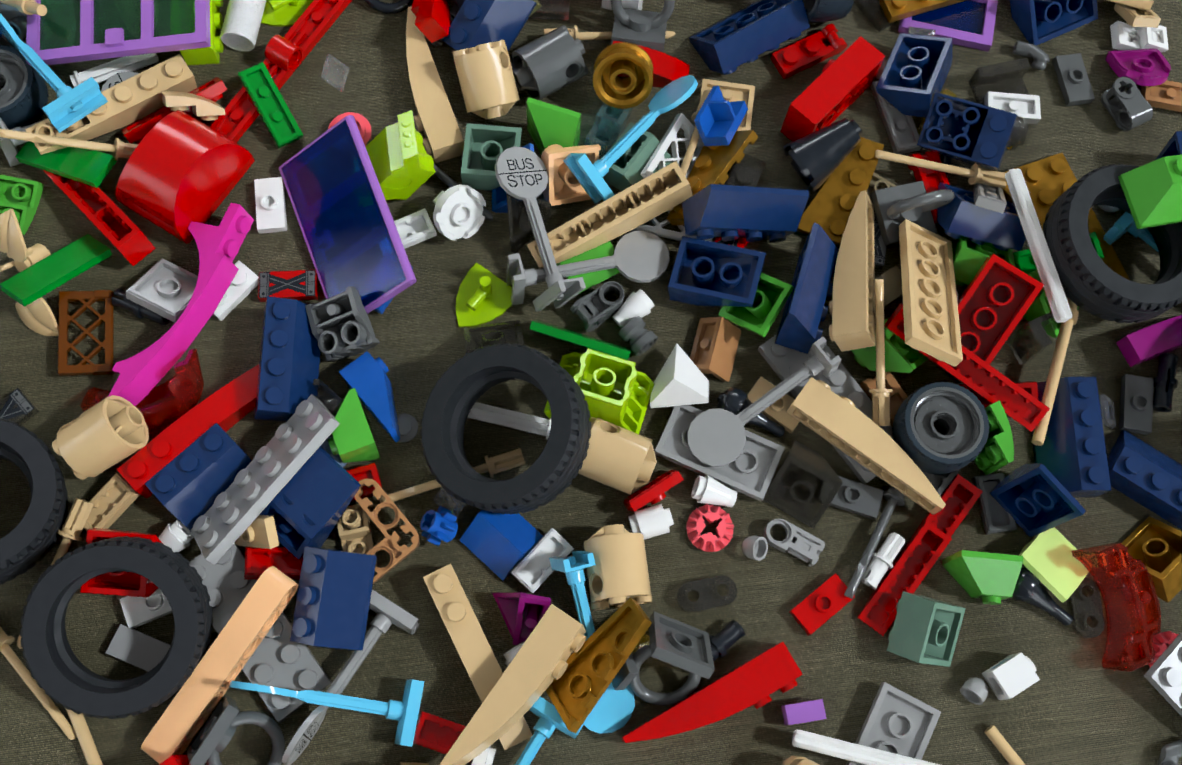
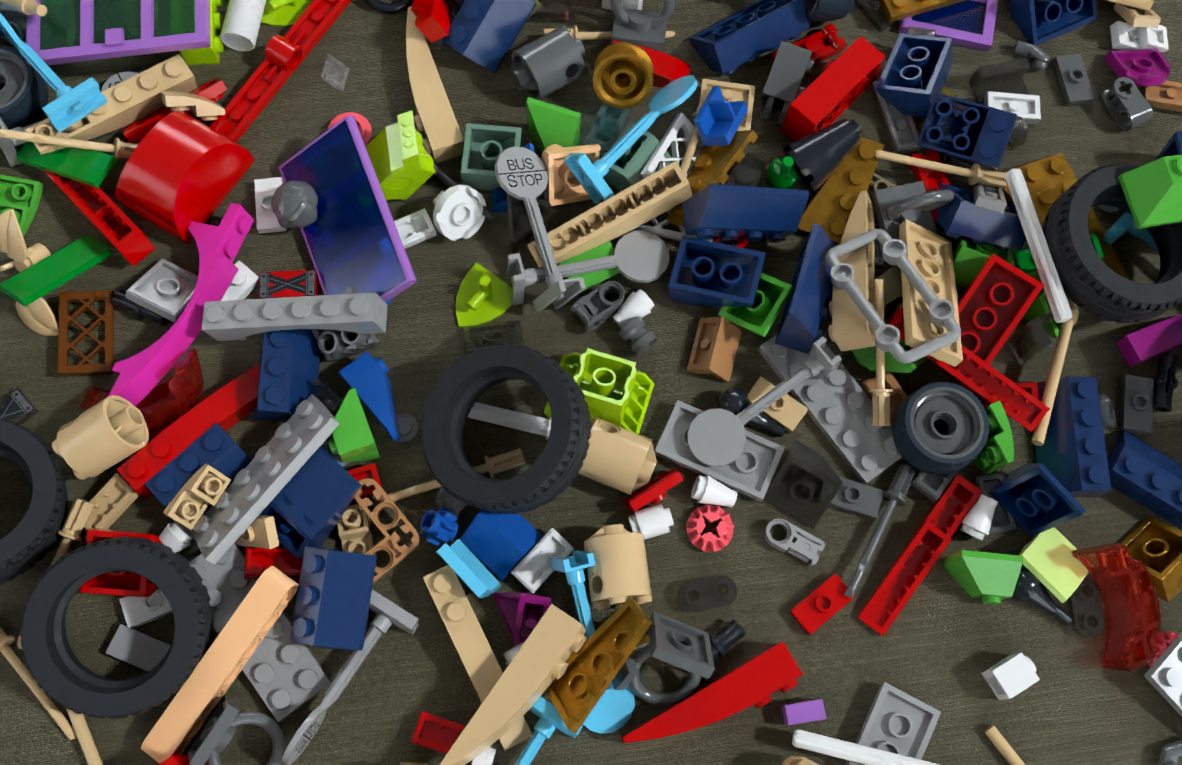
white axle [70,53,159,88] -> none
medium azure piece [229,679,425,747] -> none
green tile [238,62,303,149] -> none
tan cylinder [452,40,520,120] -> none
green piece [529,320,632,360] -> none
white slope [650,344,709,408] -> none
light grey hinge [742,535,768,561] -> none
tan slope [787,377,946,515] -> none
white axle [861,532,905,590] -> none
sand green slope [887,591,966,667] -> none
light grey hinge [960,677,989,705] -> none
none -> tan slope [163,463,231,530]
none -> light grey arch [202,292,387,341]
none -> dark grey hair [271,180,318,229]
none -> medium azure slope [436,538,502,598]
none -> dark grey hinge [761,41,814,125]
none -> green piece [767,156,799,189]
none -> light grey bar [825,229,961,363]
none -> white cone [960,494,998,541]

